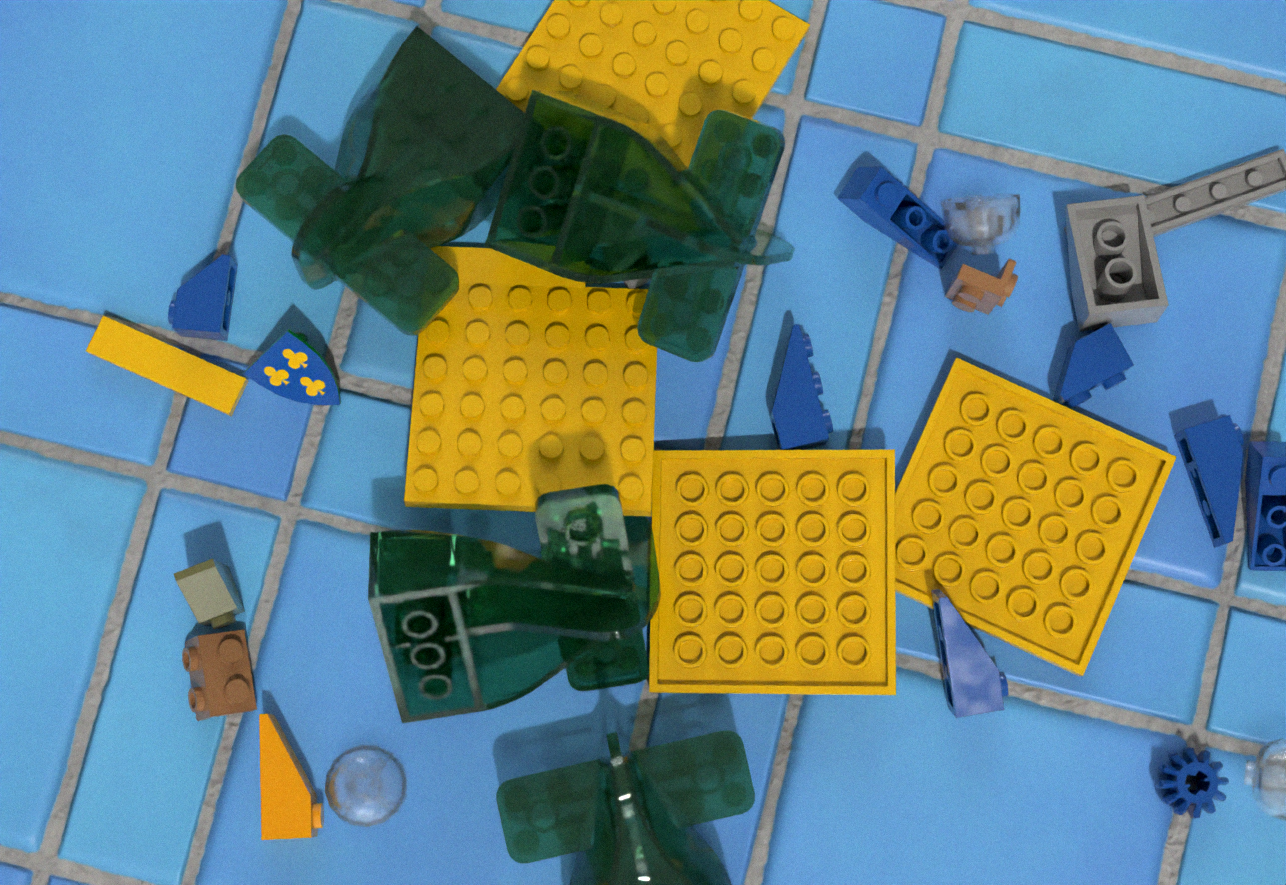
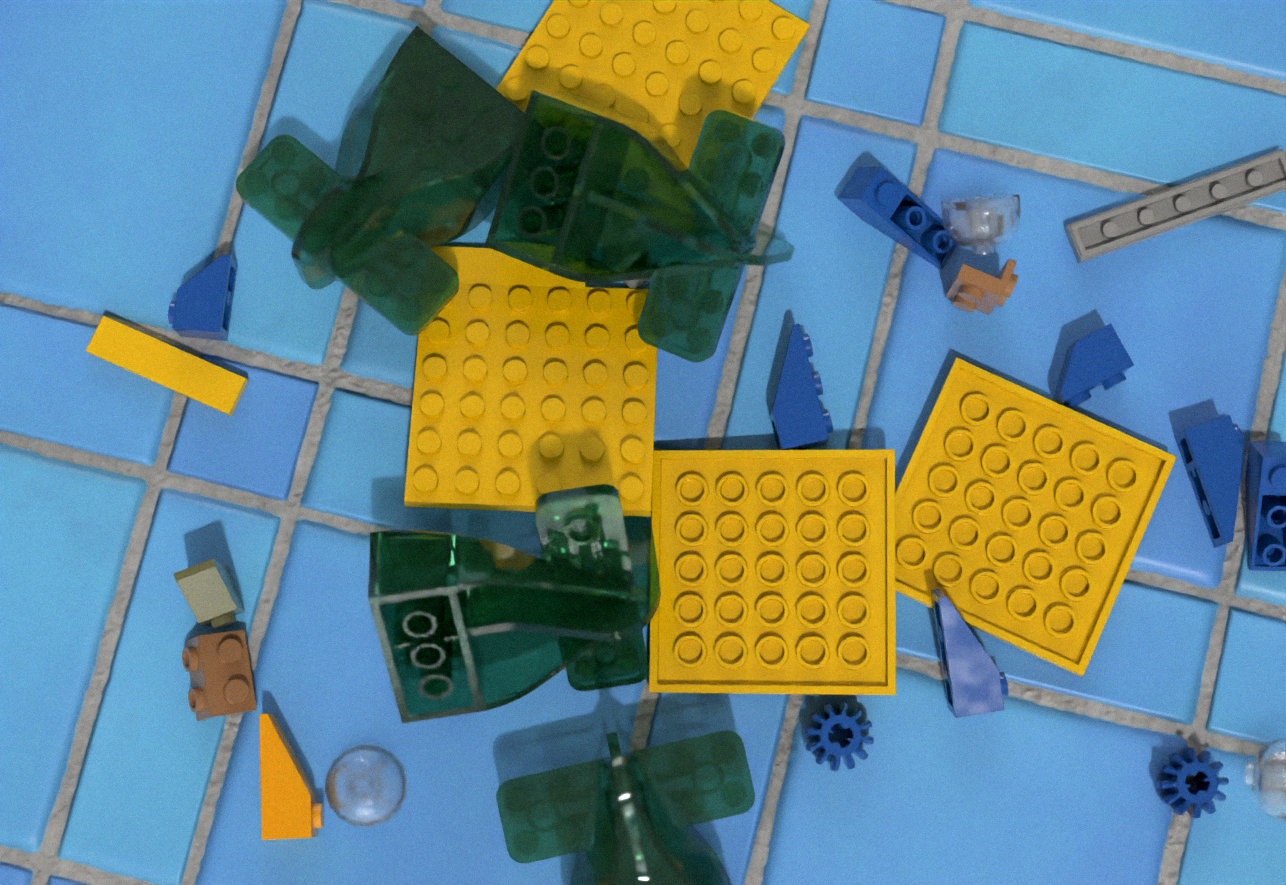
blue shield [243,329,341,405] -> none
light grey slope [1065,195,1169,332] -> none
none -> blue gear [804,701,874,771]

